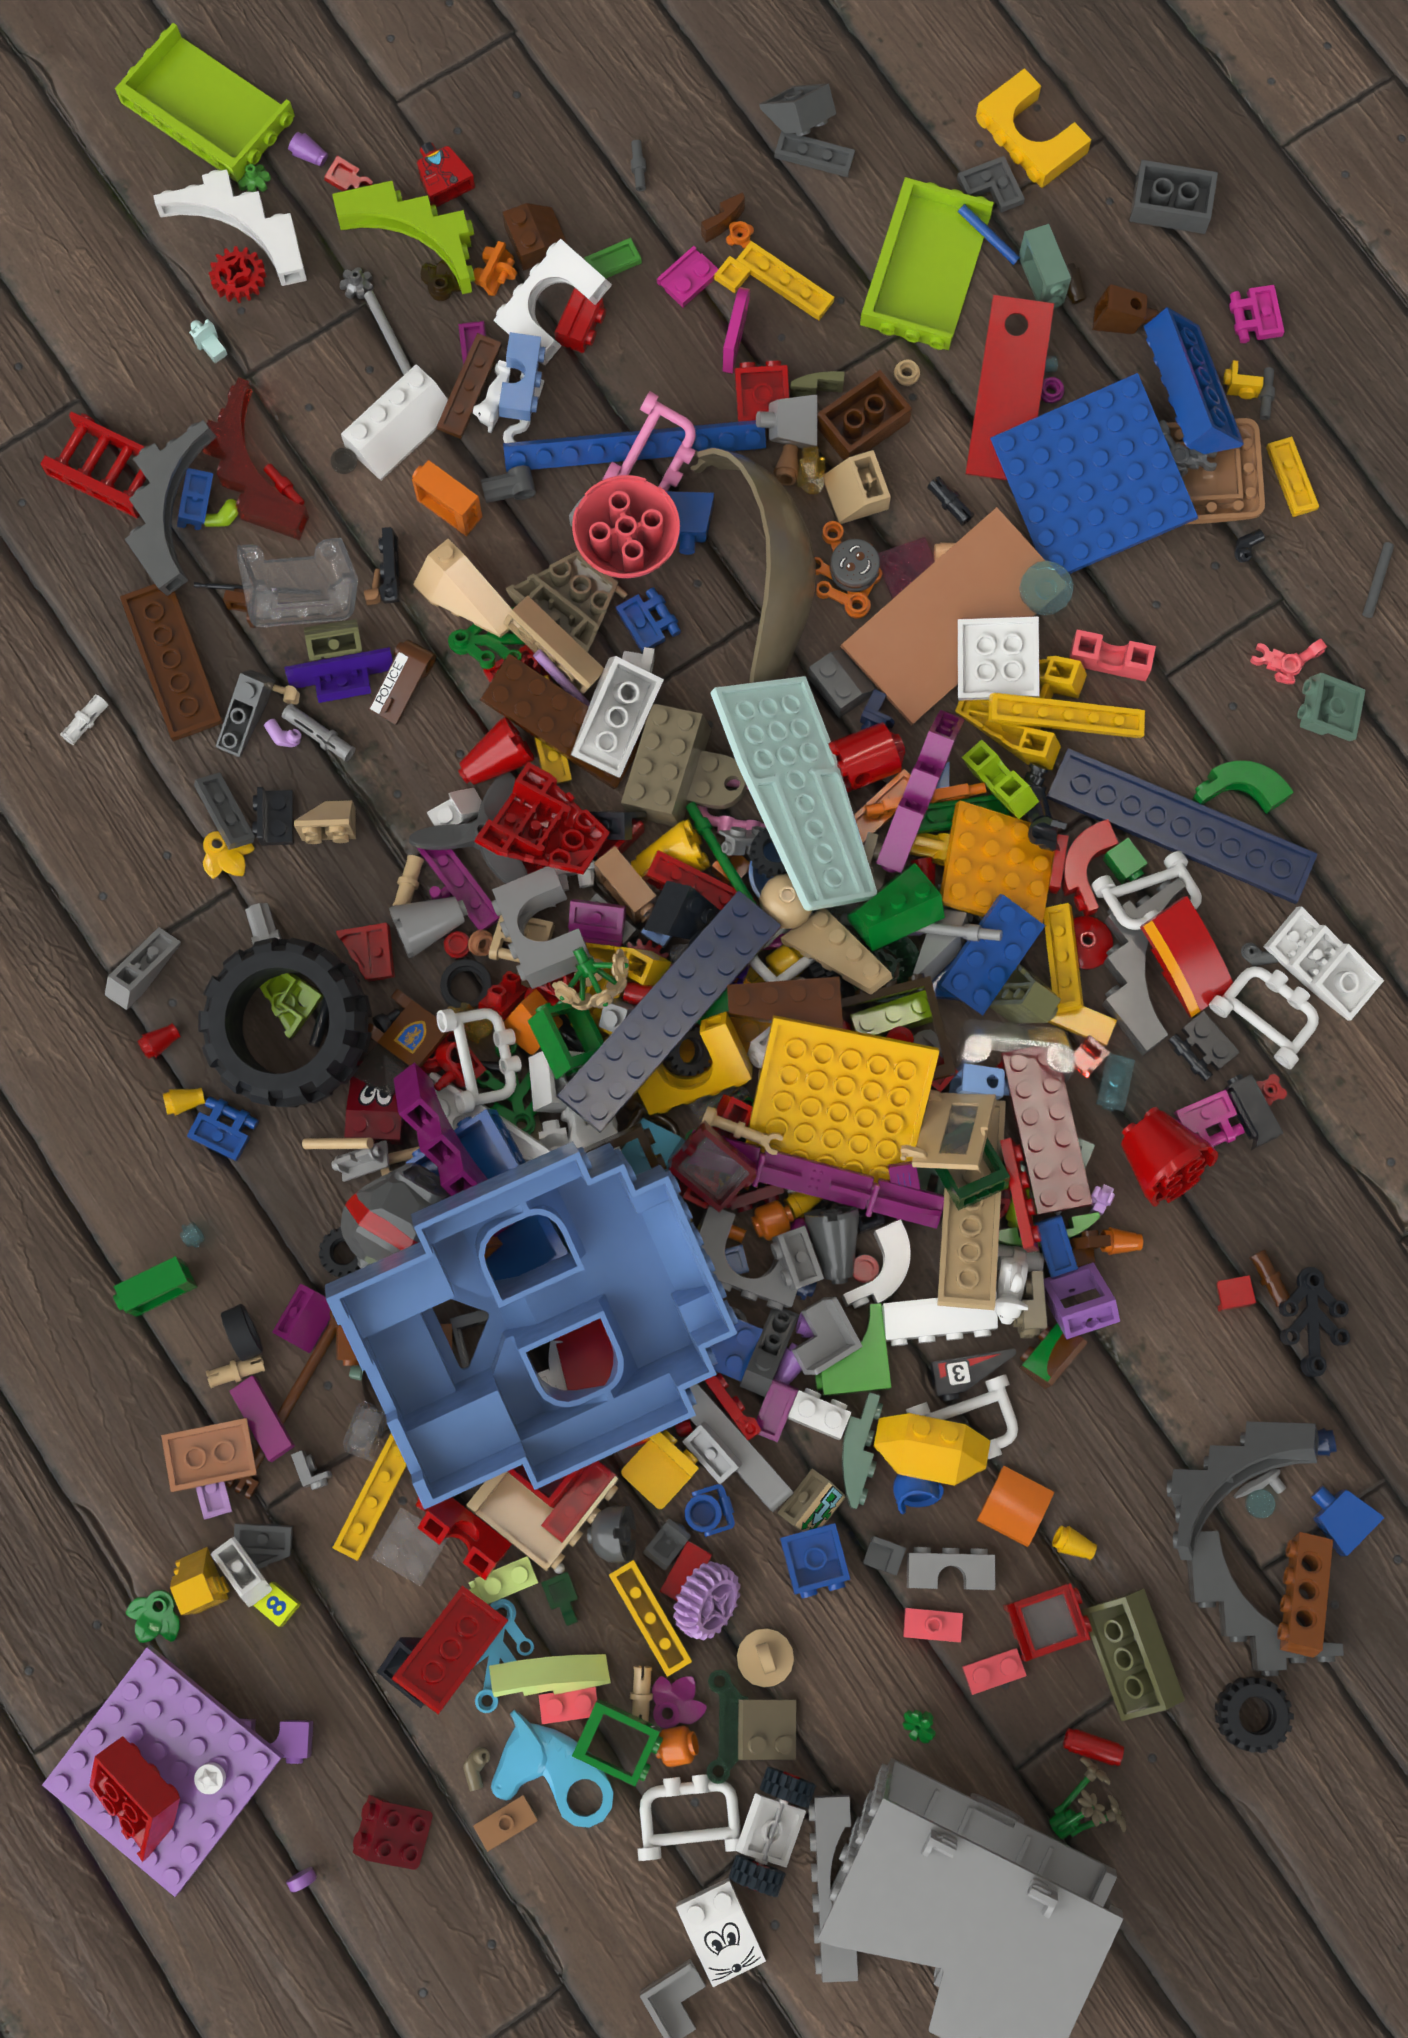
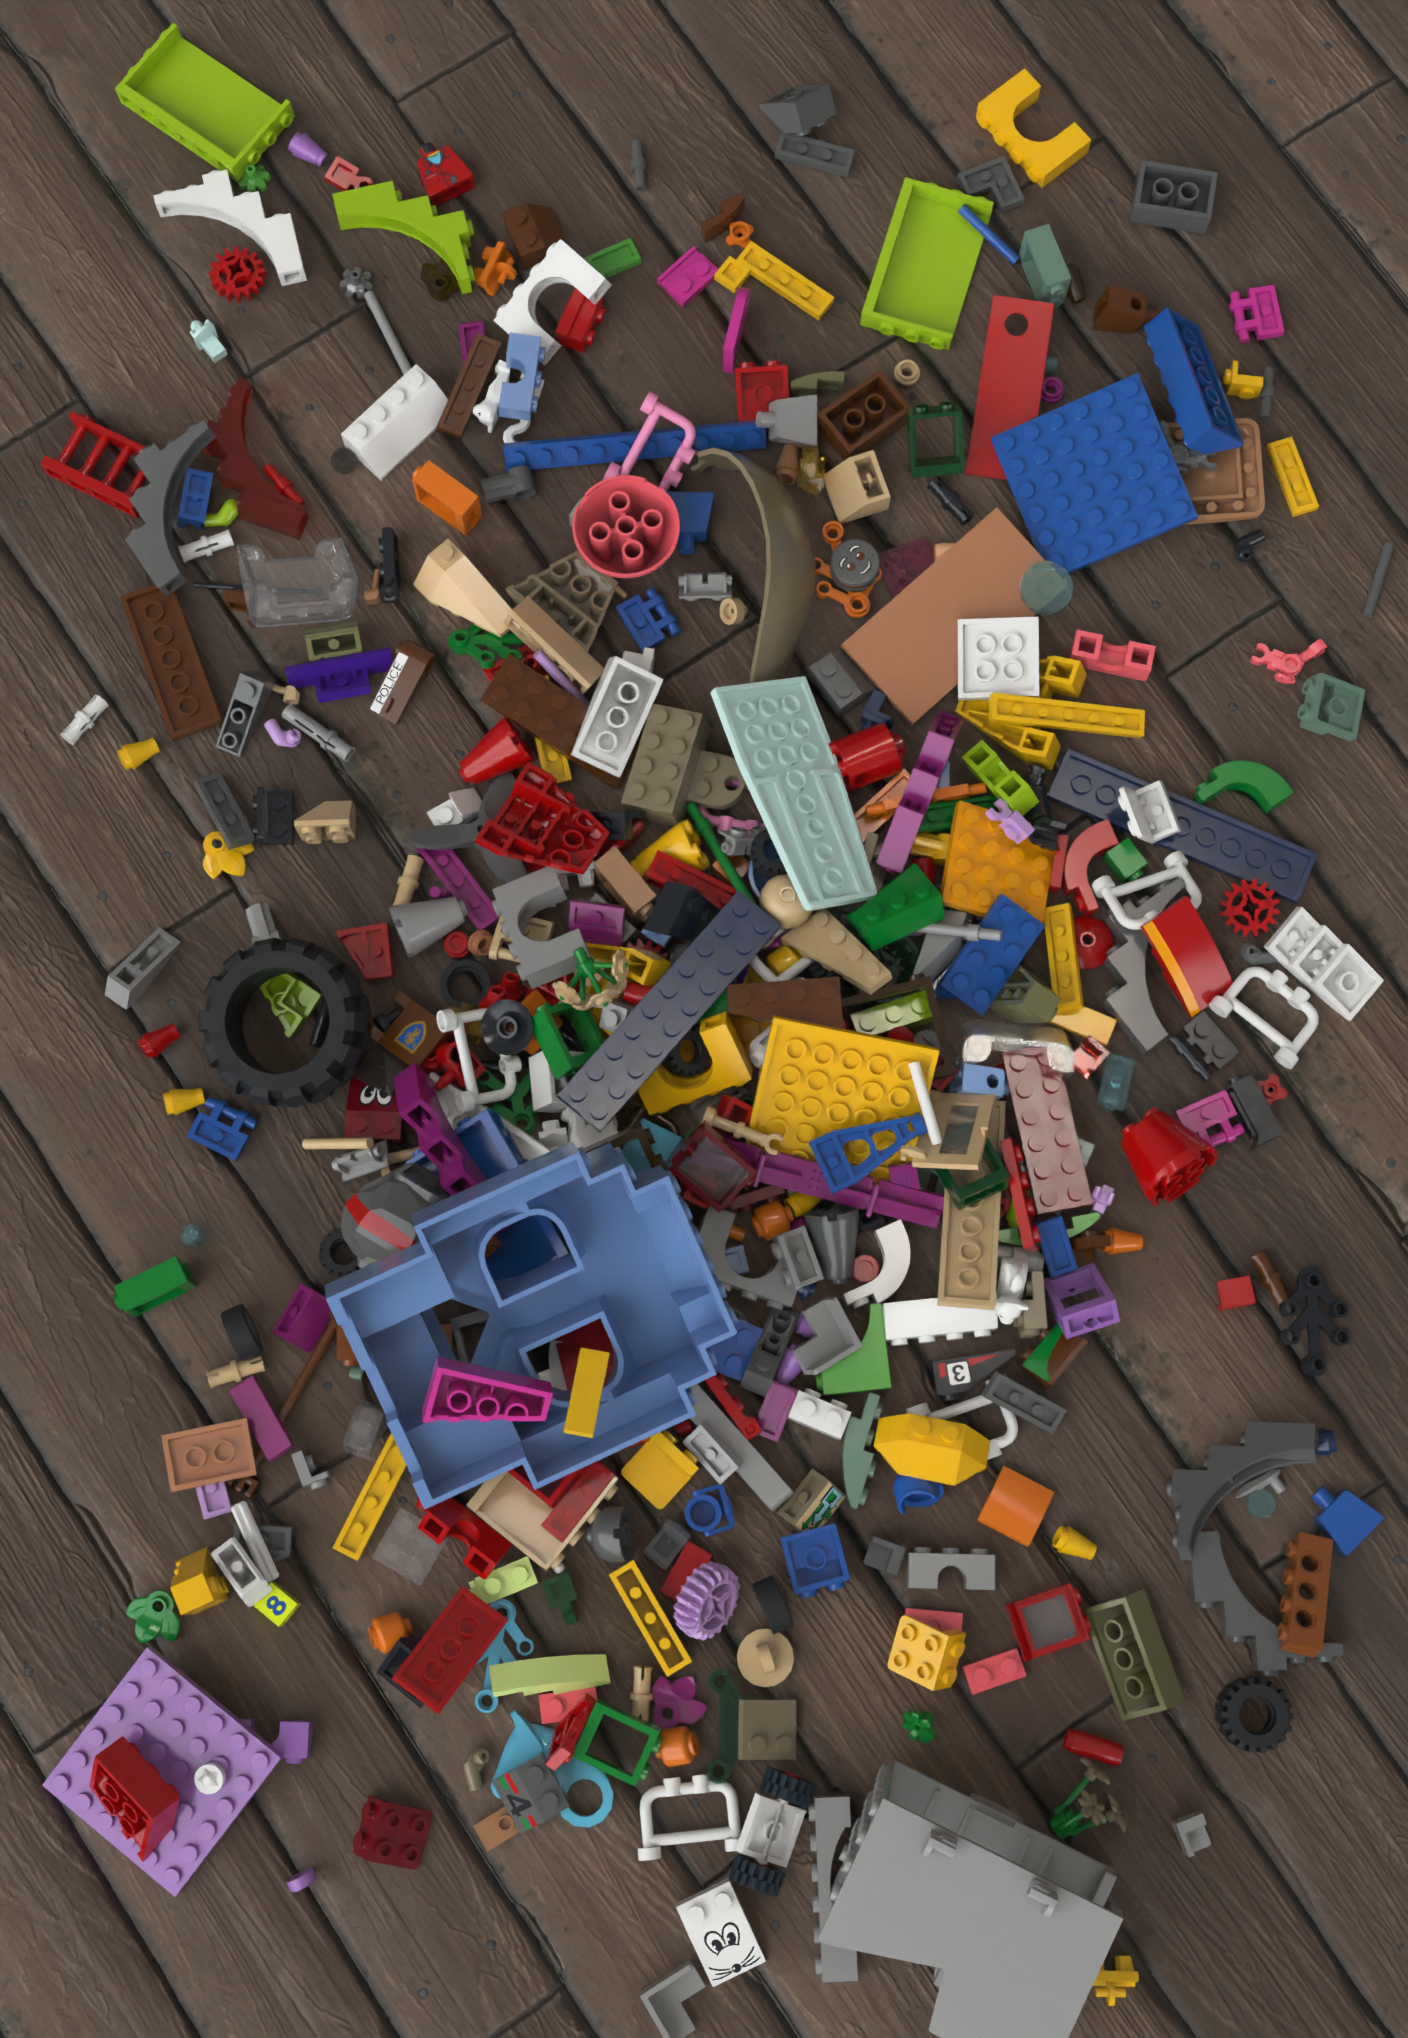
none -> yellow cone [117,737,160,770]
none -> white pin [178,529,234,563]
none -> white axle [231,1501,279,1583]
none -> orange head [368,1611,413,1654]
none -> dark pink wedge [422,1356,553,1423]
none -> black dish [481,1000,534,1055]
none -> dark grey slope [492,1751,571,1834]
none -> red wing [545,1694,596,1771]
none -> yellow tile [564,1348,610,1438]
none -> light grey hinge [678,572,732,601]
none -> tan tile [720,598,748,625]
none -> black tyre [752,1575,794,1634]
none -> blue plate [809,1112,928,1195]
none -> yellow bracket [888,1615,966,1691]
none -> dark green window [906,401,964,478]
none -> white bar [908,1061,943,1145]
none -> dark grey plate [981,1370,1067,1434]
none -> lavender plate [985,798,1035,844]
none -> yellow hips [1093,1956,1139,2006]
none -> white bracket [1118,780,1181,844]
none -> light grey panel [1171,1811,1211,1858]
none -> red gear [1220,878,1280,937]

